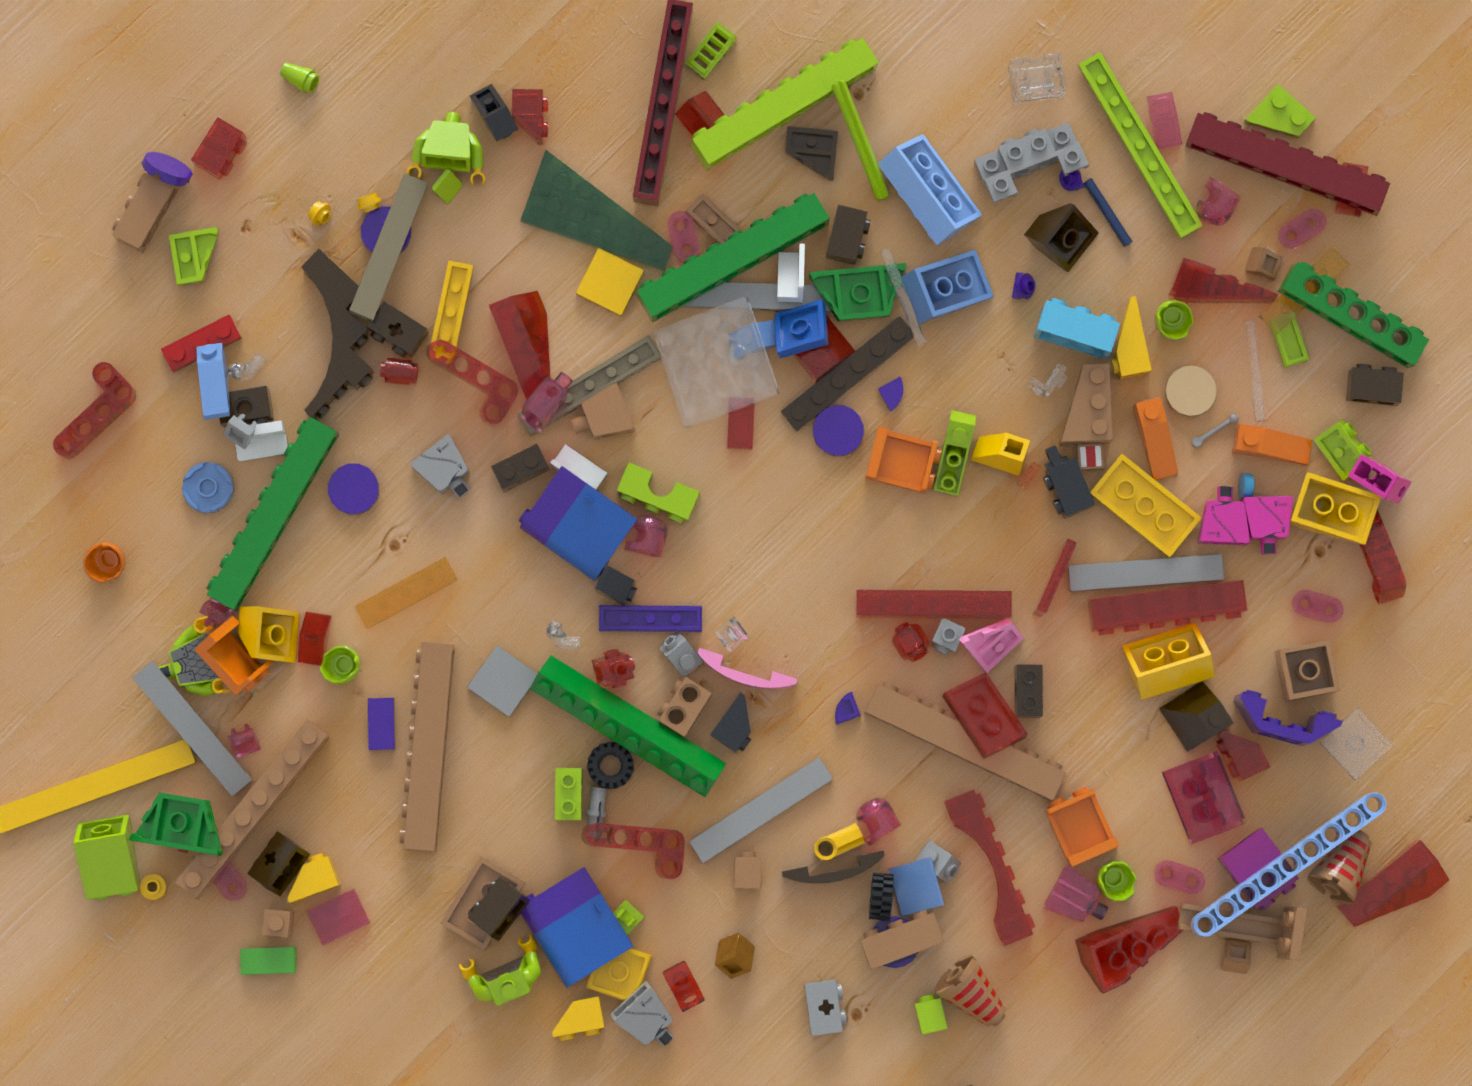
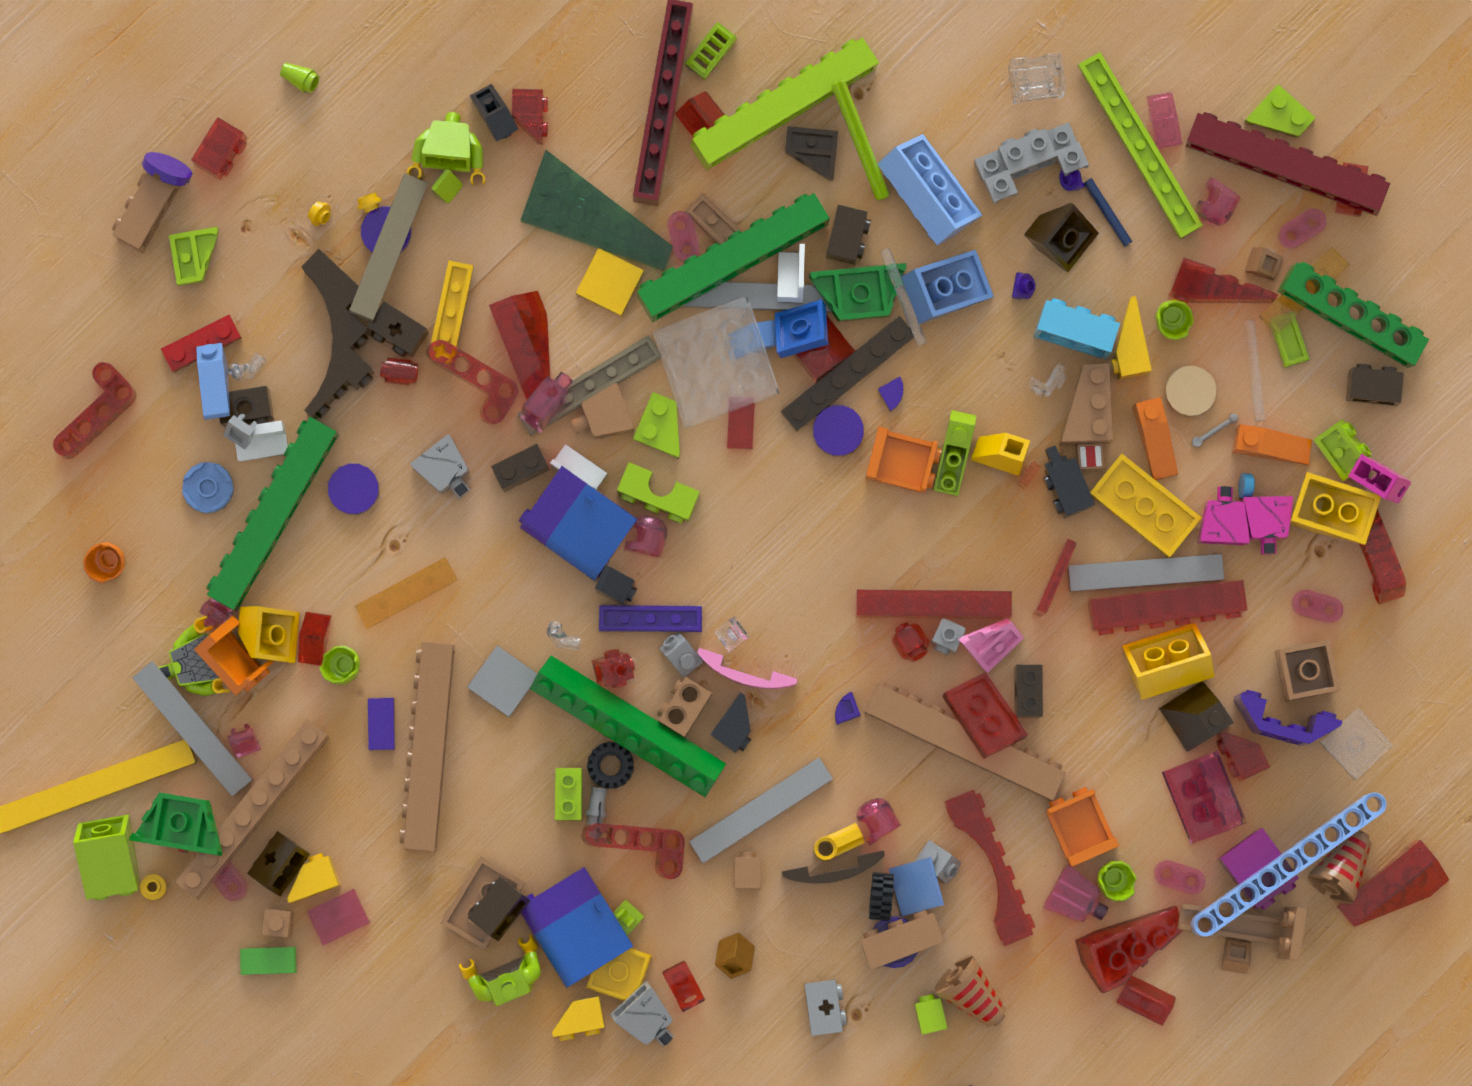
none -> lime wing [633,392,680,459]
none -> clear red slope [1116,975,1176,1026]

